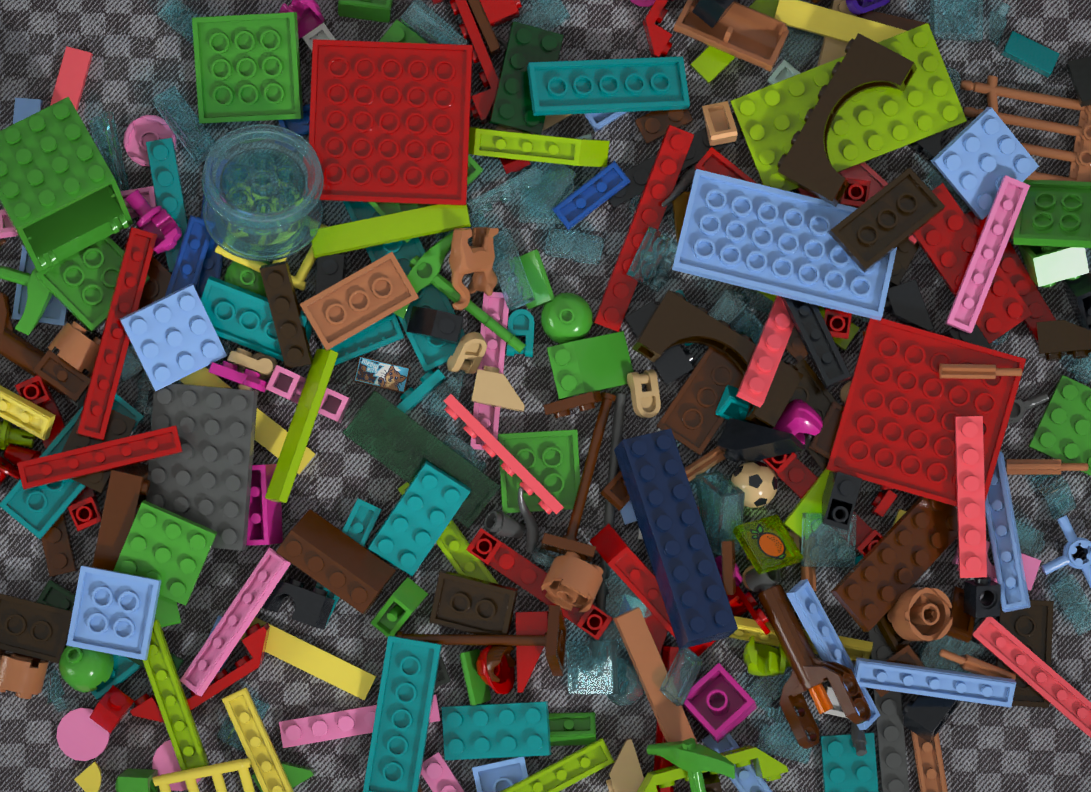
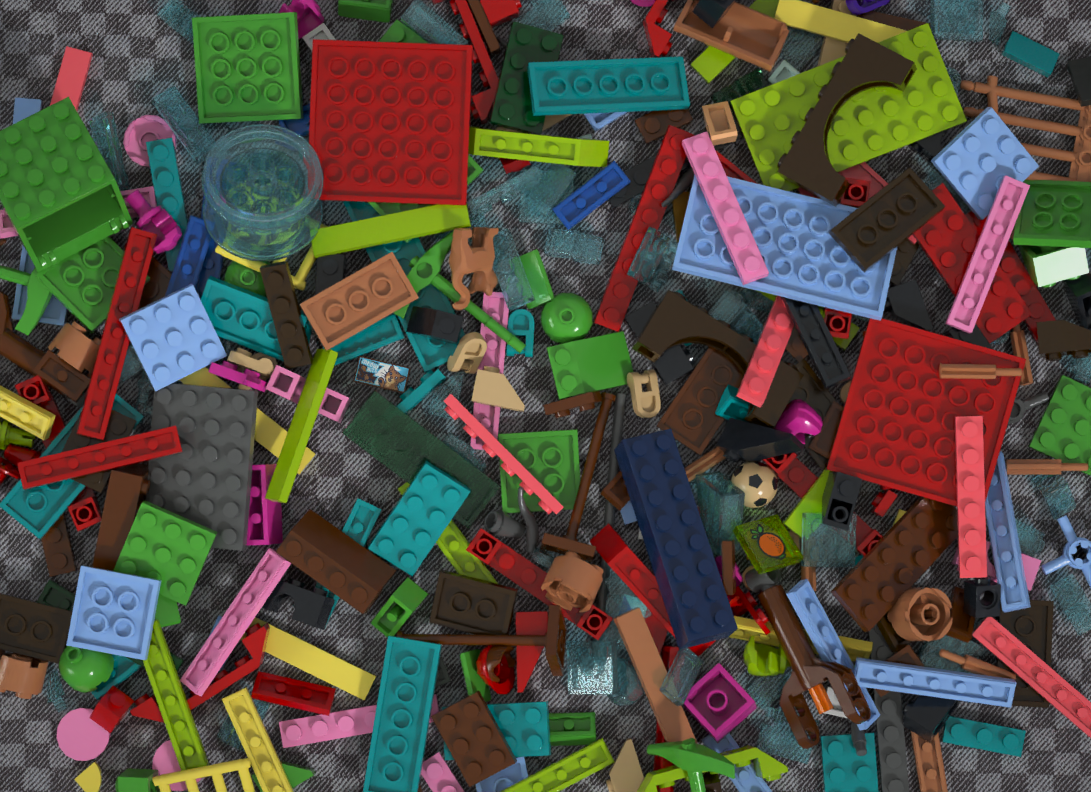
none -> red plate [251,671,336,716]
none -> reddish brown plate [431,691,517,787]
none -> bright pink plate [682,132,769,285]
none -> clear green slope [711,68,770,113]
none -> teal plate [941,716,1026,757]
none -> nougat axle [1010,323,1034,386]

